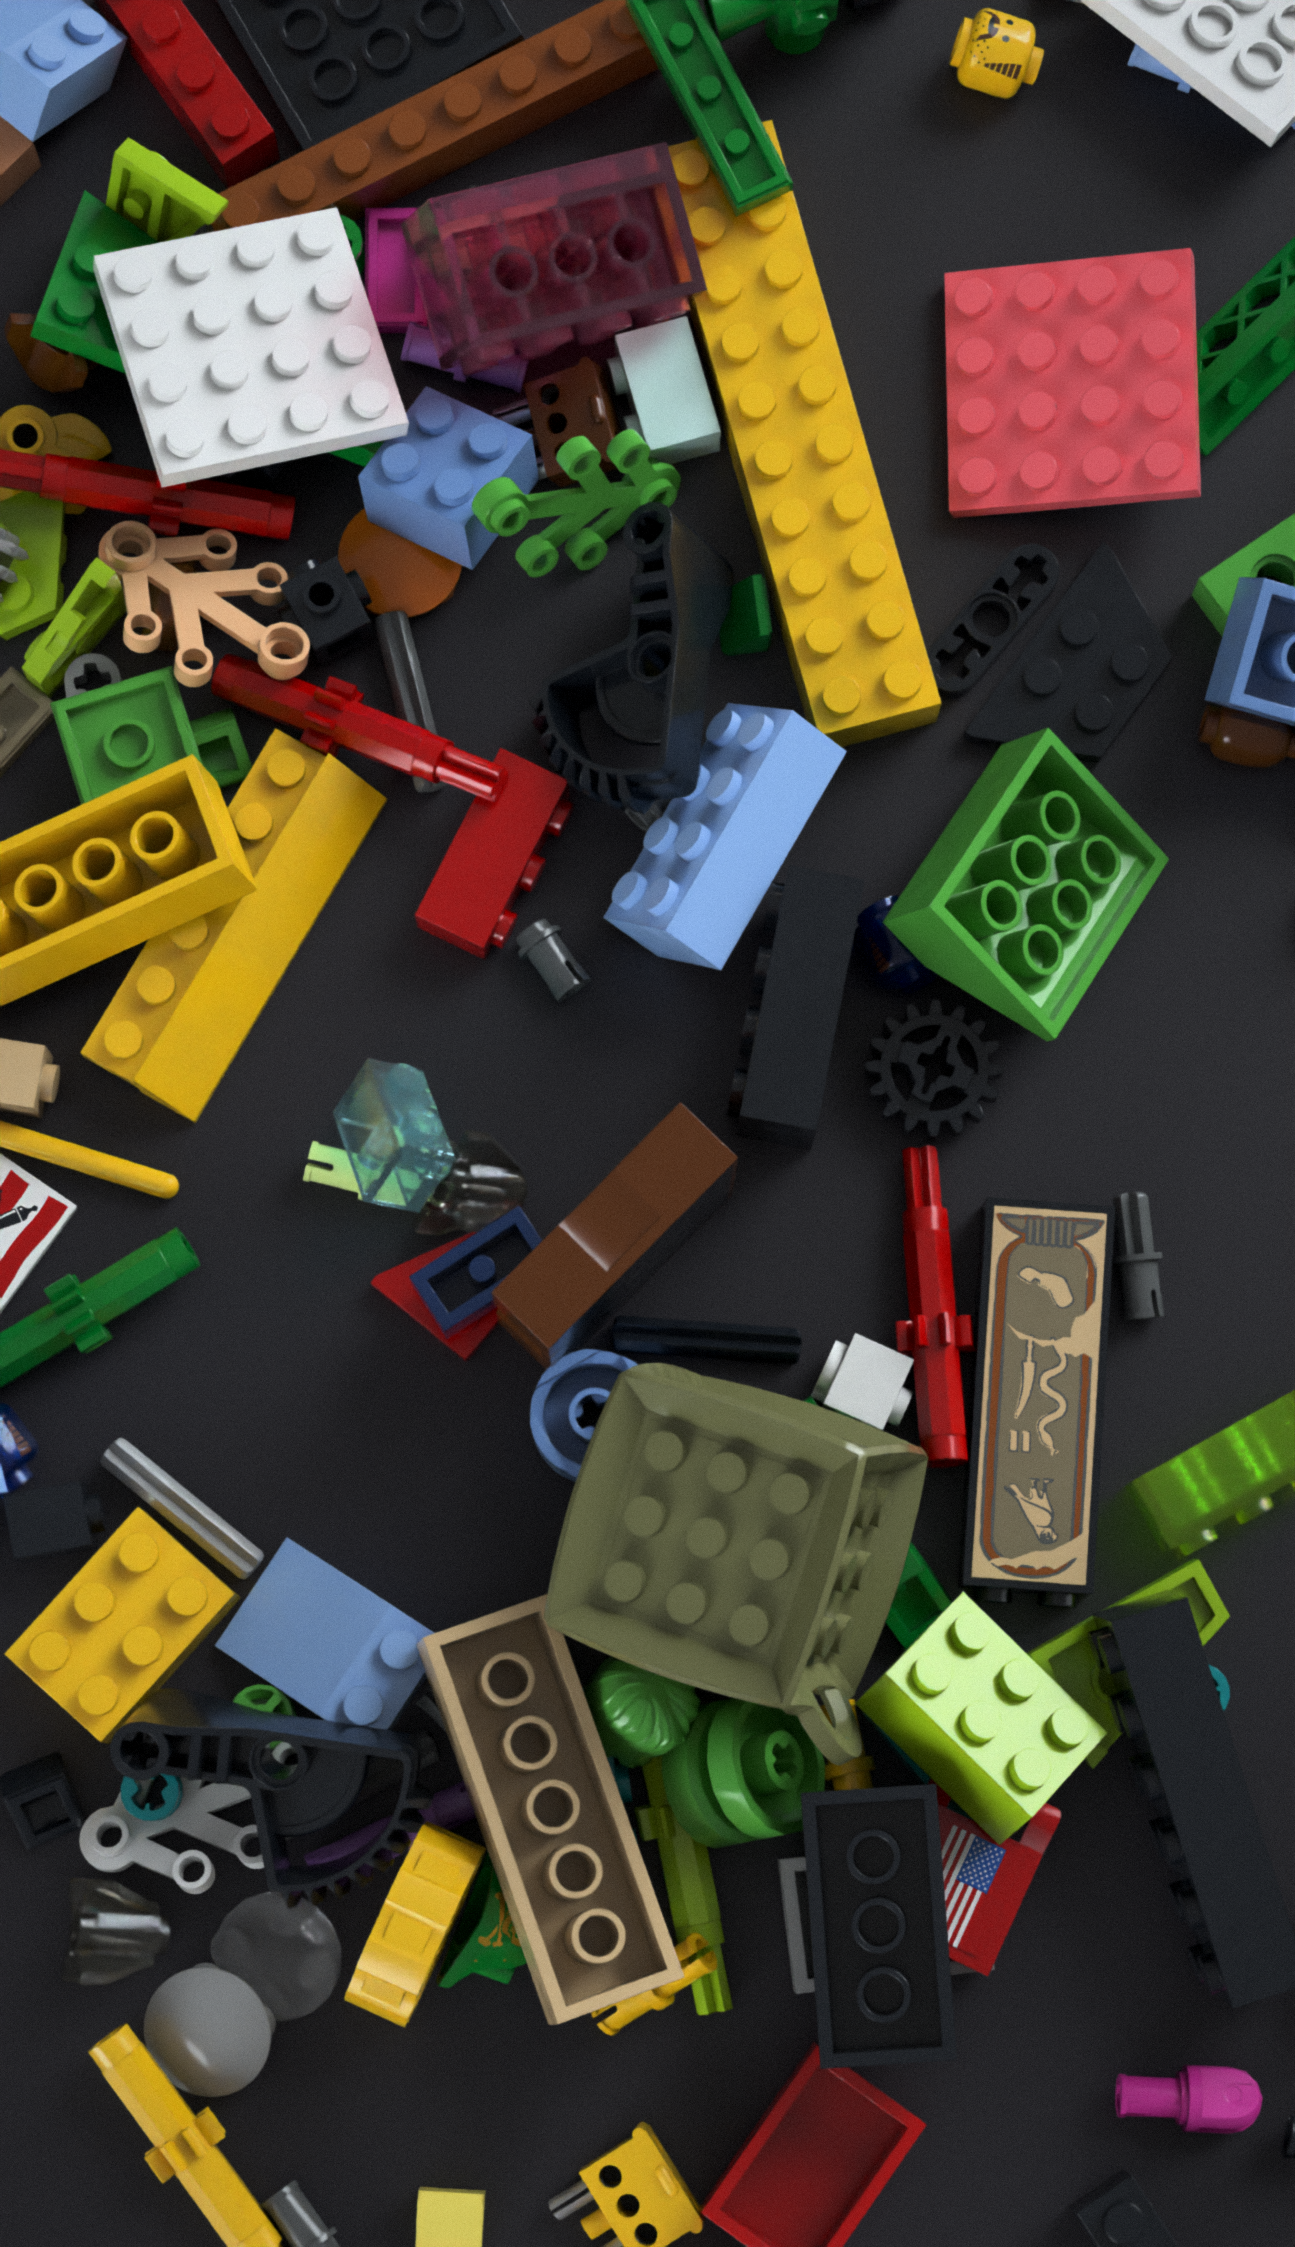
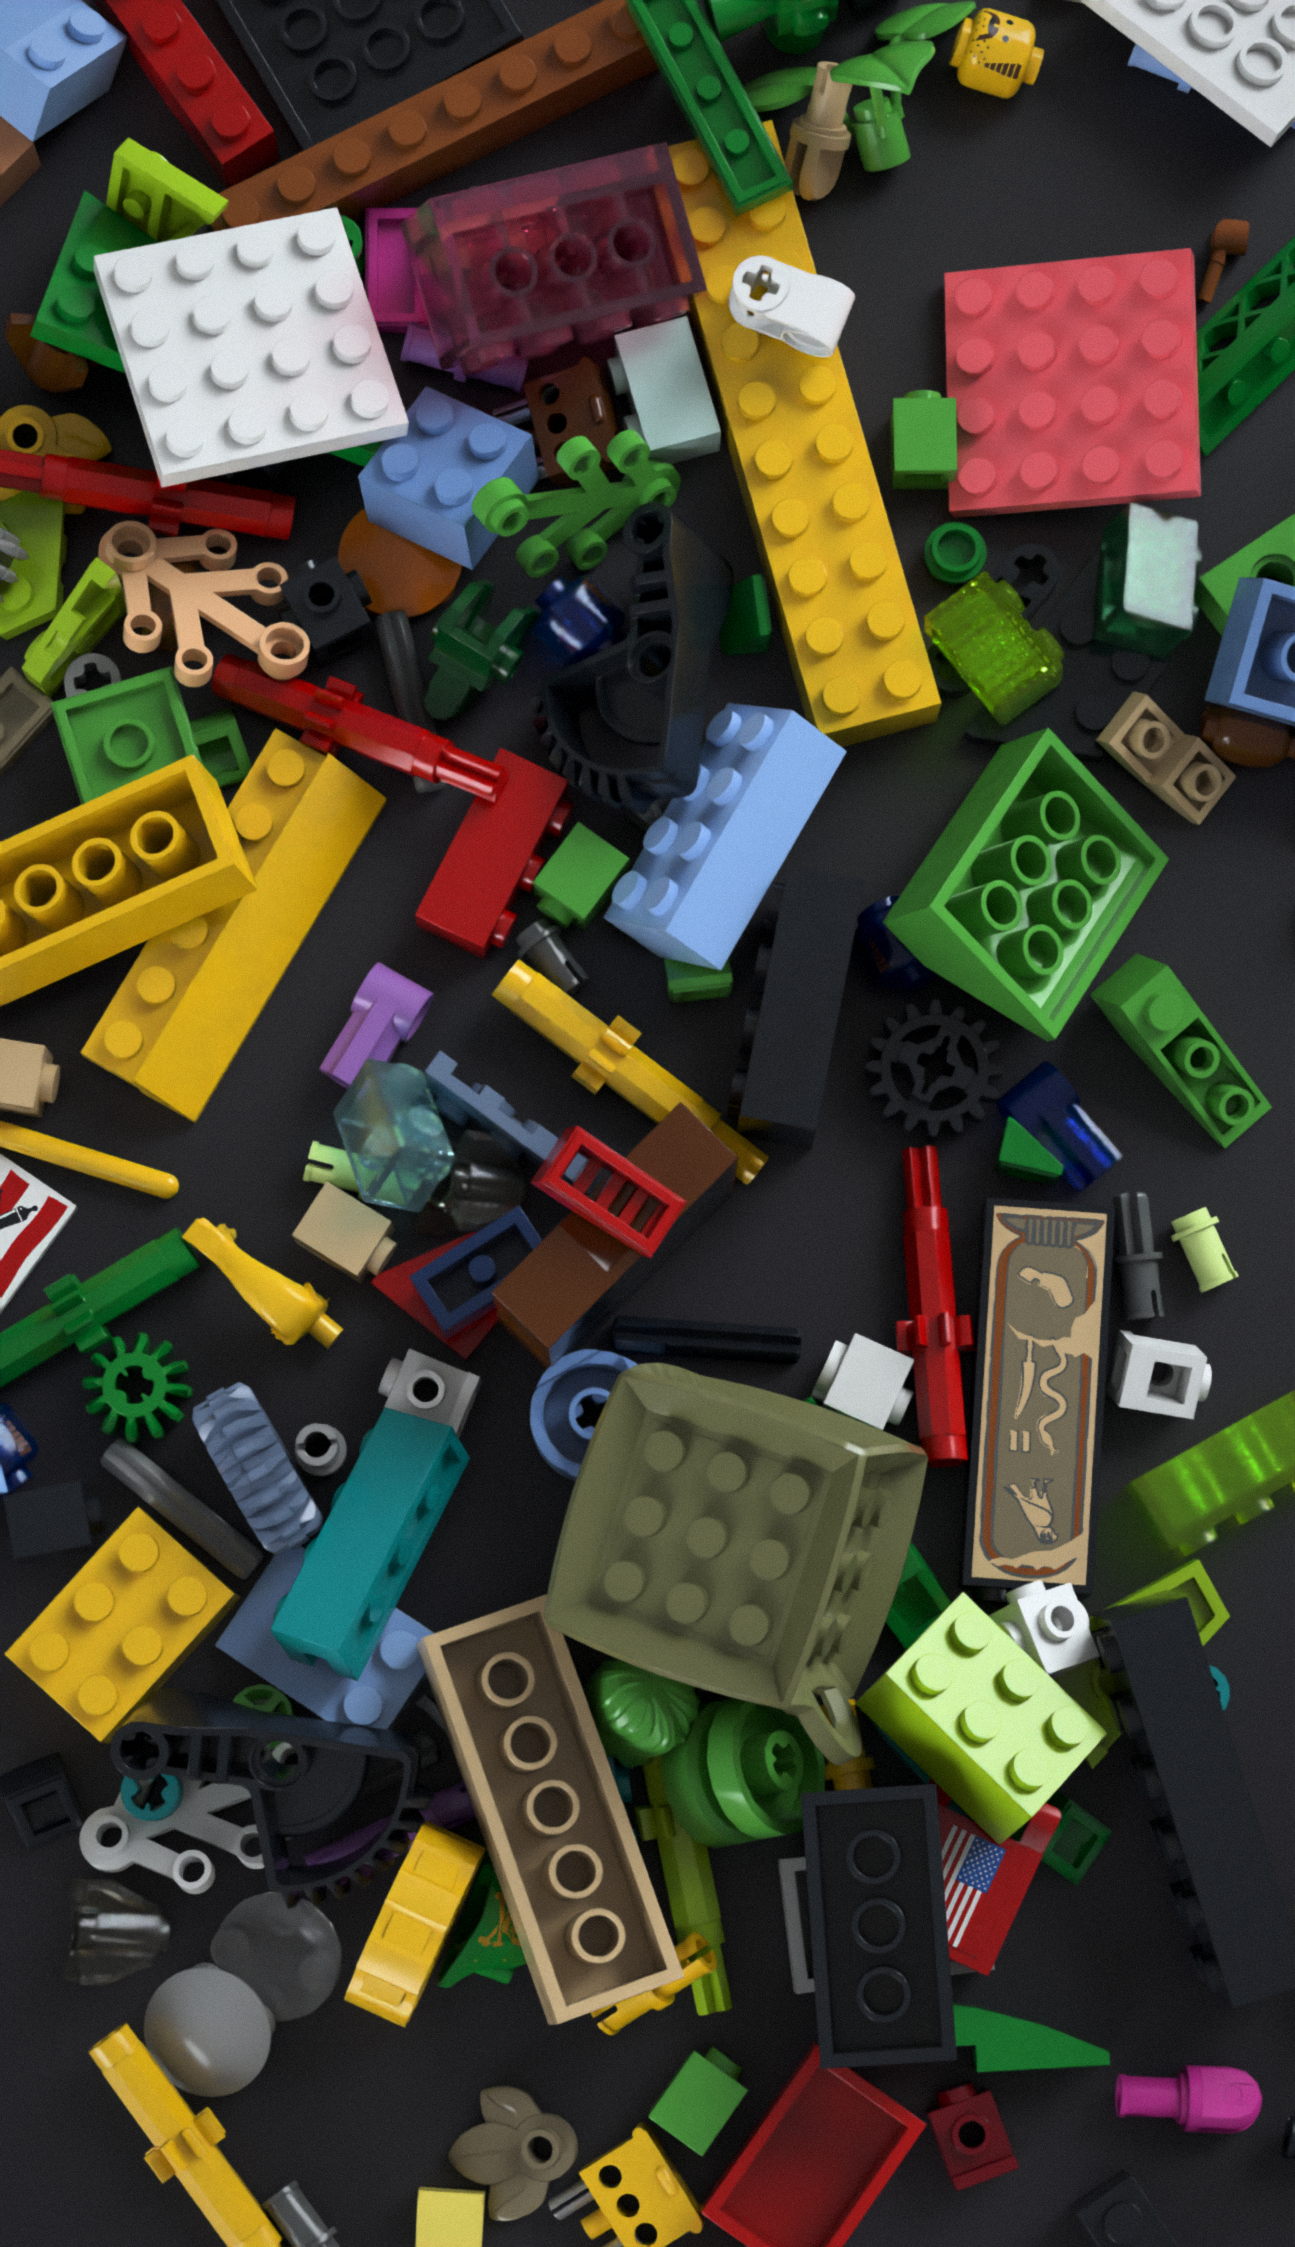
none -> green gear [82,1332,194,1444]
none -> yellow animal [182,1217,344,1349]
none -> sand blue gear [192,1382,323,1555]
none -> teal brick [270,1407,470,1681]
none -> tan brick [292,1181,398,1284]
none -> light grey pin [295,1423,347,1476]
none -> medium lavender piece [319,962,434,1098]
none -> white brick [378,1349,482,1438]
none -> dark green hinge [422,579,538,721]
none -> sand blue wing [425,1050,601,1196]
none -> dark tan plate [448,2086,578,2221]
none -> yellow piece [491,959,769,1185]
none -> red slope [531,1125,687,1258]
none -> clear blue head [533,575,626,667]
none -> bright green brick [533,822,630,931]
none -> bright green brick [648,2046,748,2156]
none -> bright green slope [664,958,733,1004]
none -> white piece [728,255,855,358]
none -> bright green plant [743,1,977,172]
none -> tan arm [784,61,853,201]
none -> bright green brick [890,390,957,489]
none -> green plate [924,522,987,585]
none -> clear neon green brick [924,571,1064,726]
none -> dark red brick [925,2081,1019,2191]
none -> green slope [953,2003,1110,2072]
none -> white brick [989,1580,1100,1678]
none -> green slope [993,1116,1063,1186]
none -> clear blue piece [995,1061,1122,1194]
none -> green slope [1012,1791,1113,1885]
none -> bright green slope [1090,953,1272,1149]
none -> brick [1095,502,1202,659]
none -> tan slope [1096,692,1236,825]
none -> white brick [1106,1330,1212,1420]
none -> yellowish green pin [1171,1207,1239,1293]
none -> dark orange hand [1196,219,1249,304]

